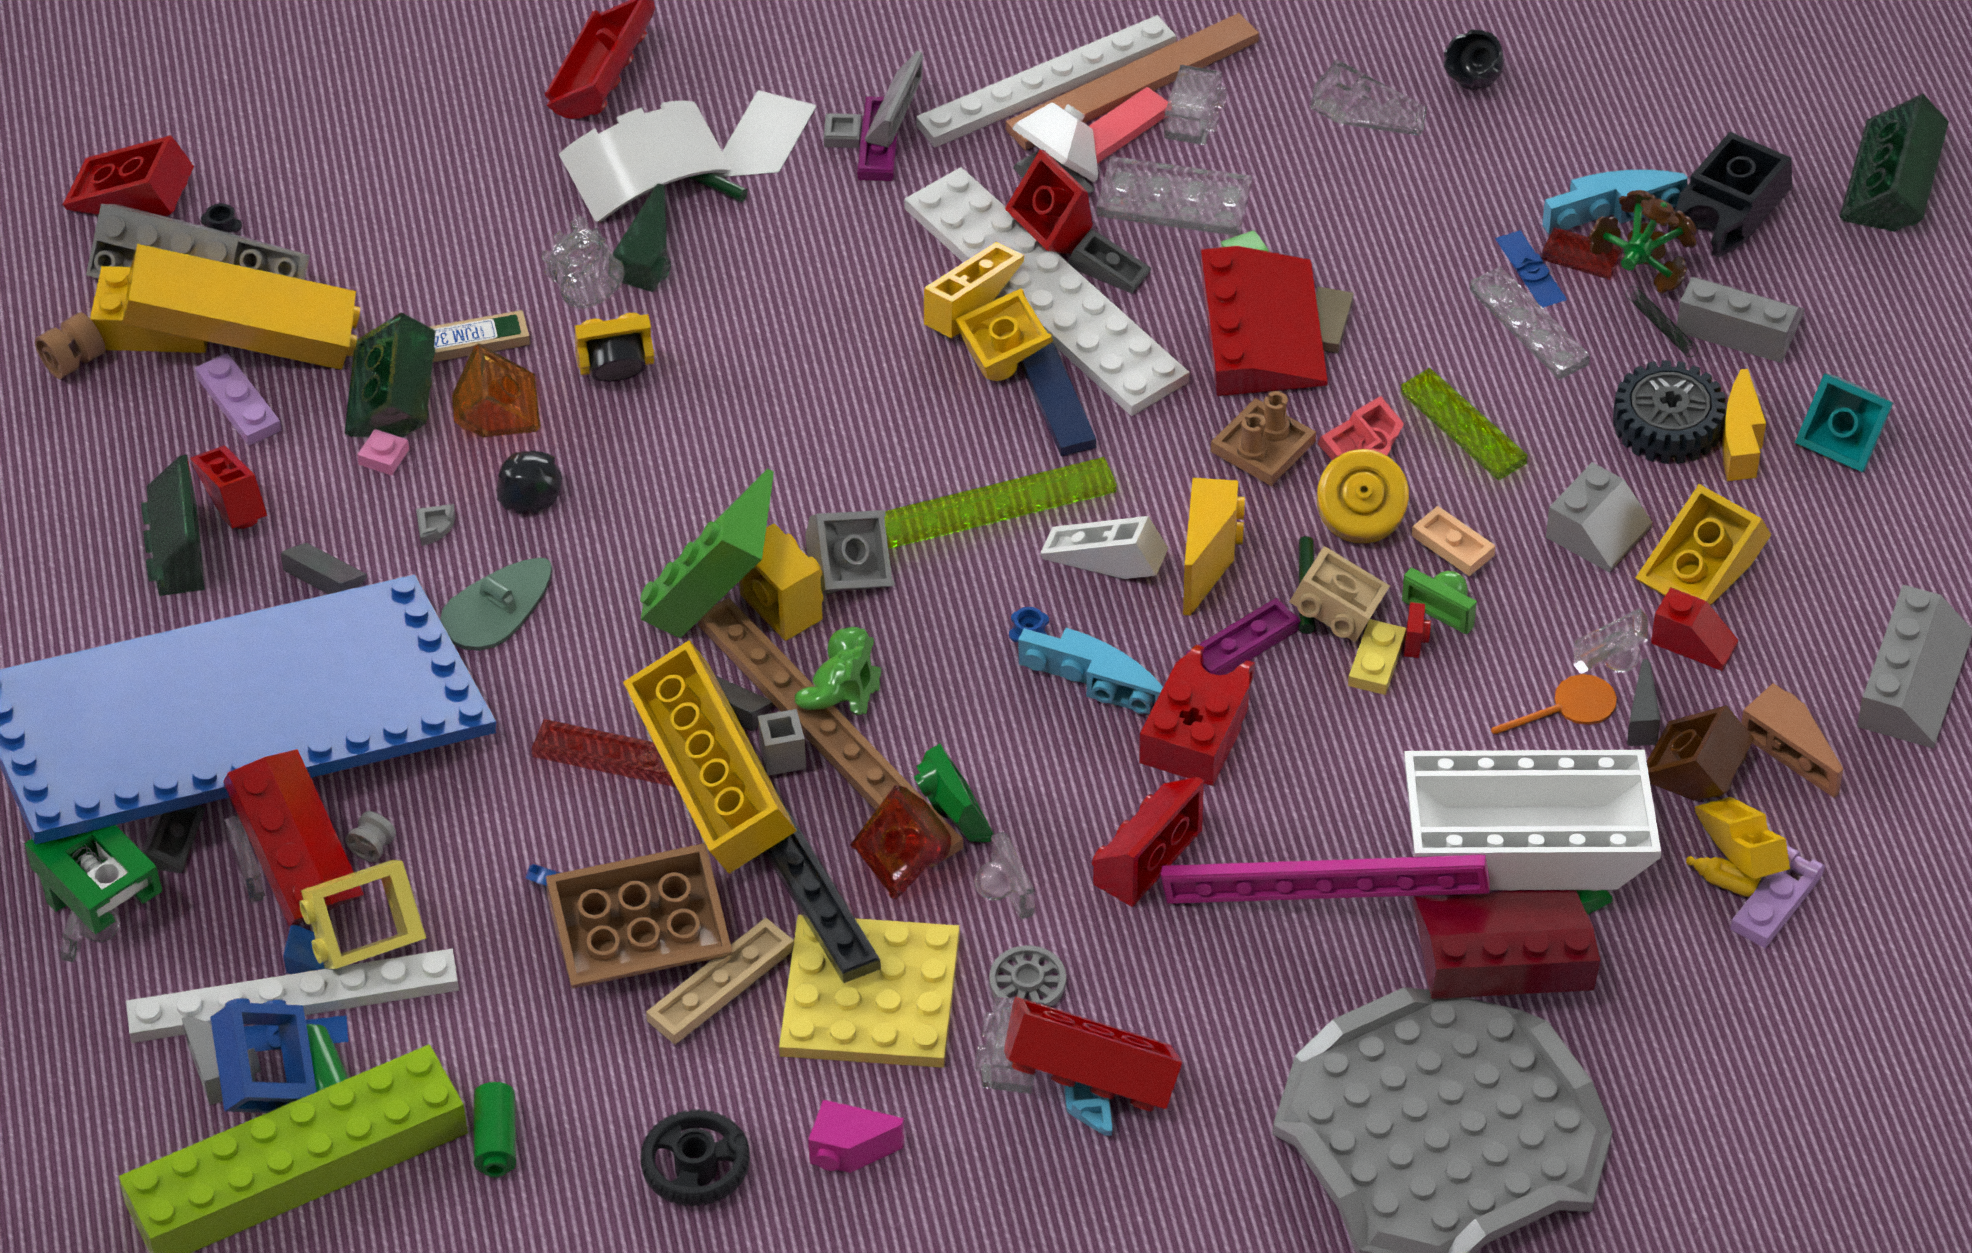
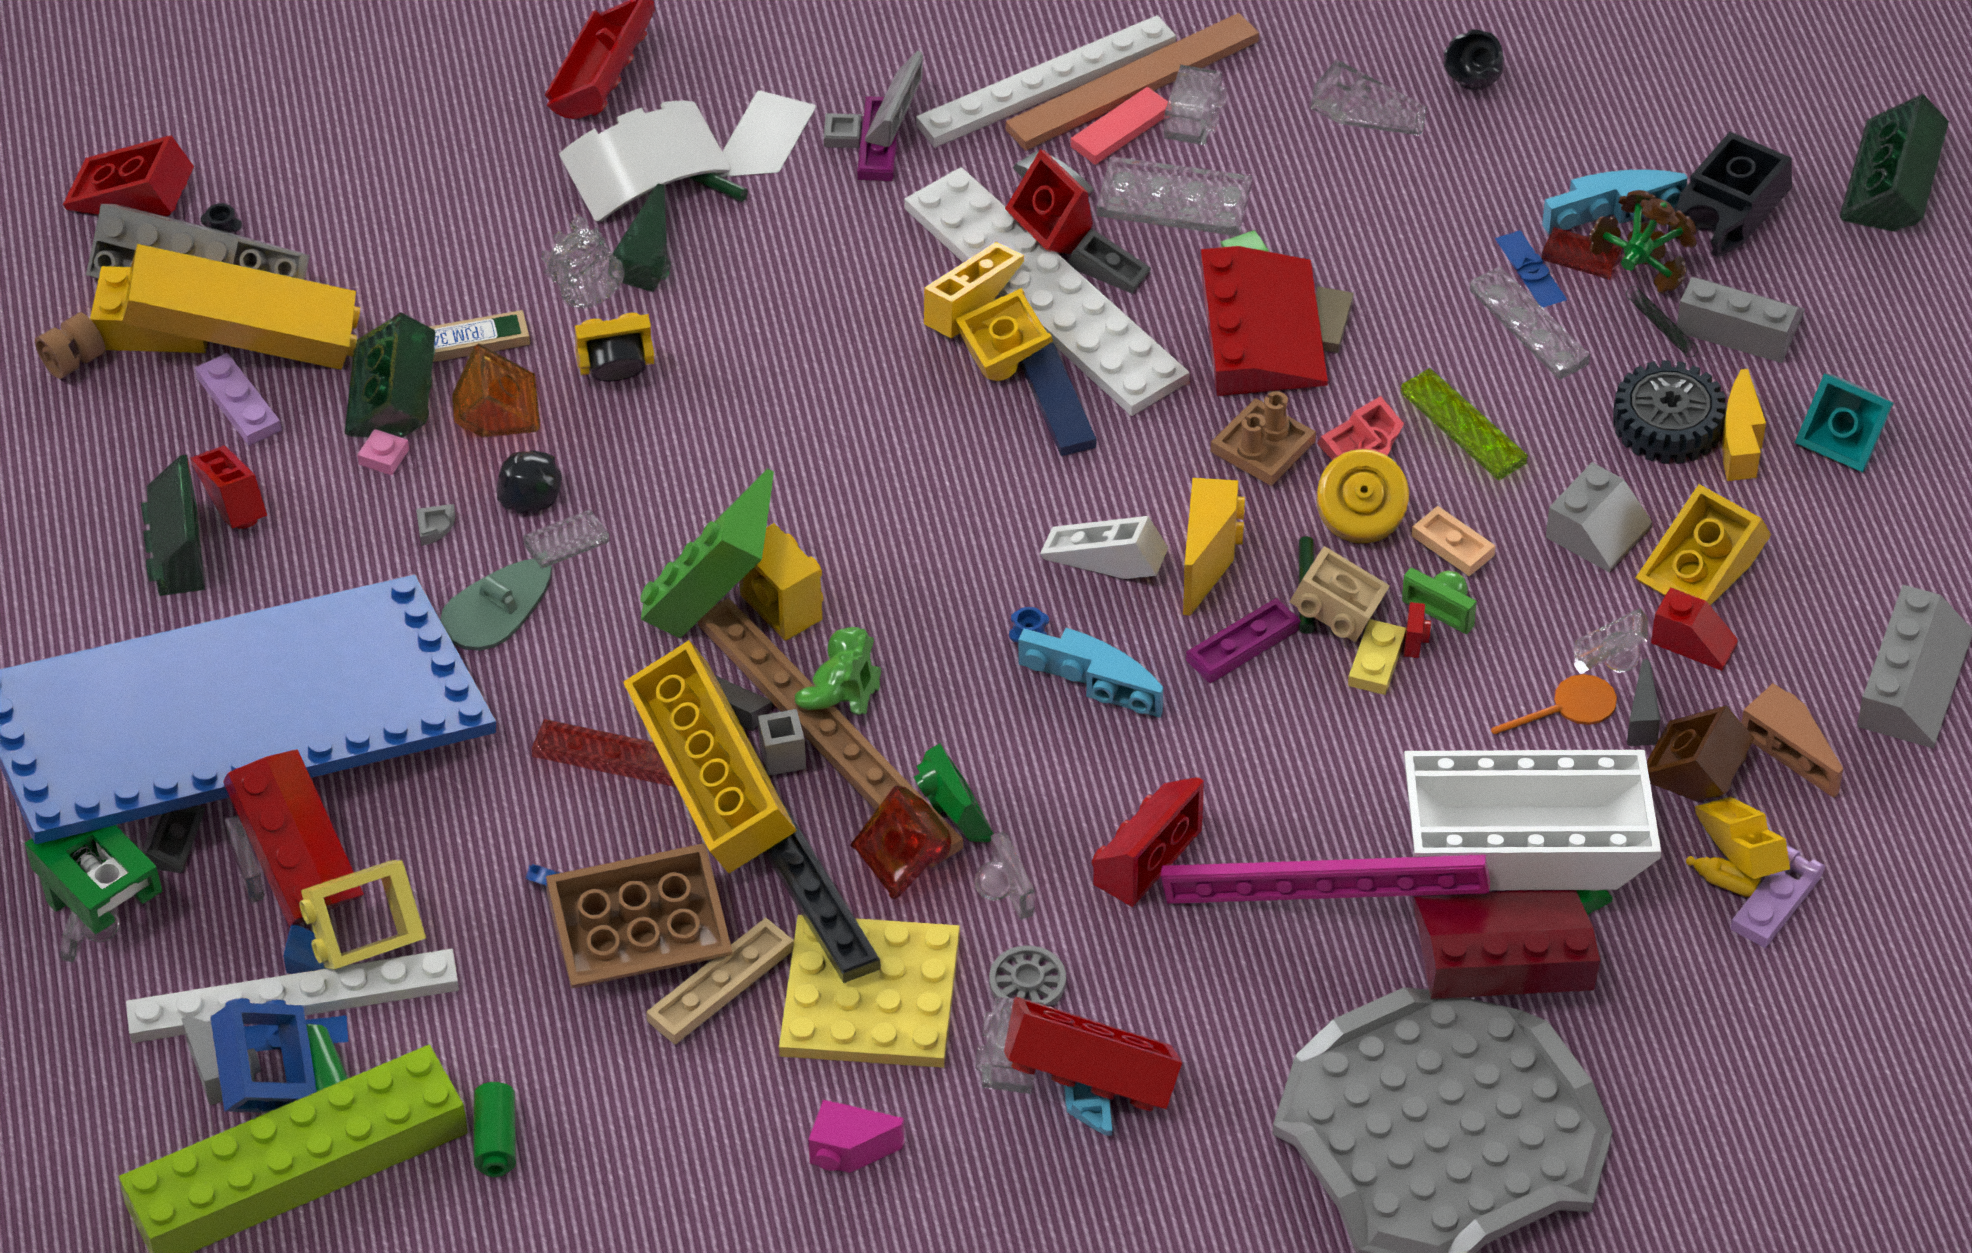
dark grey slope [280,542,367,594] -> none
light grey wheel [345,811,396,862] -> none
black wheel [640,1109,750,1207] -> none
light grey slope [805,510,895,594] -> none
clear neon green tile [884,457,1117,549] -> none
white slope [1012,102,1098,183] -> none
red brick [1139,644,1255,786] -> none
none -> clear tile [523,509,609,569]

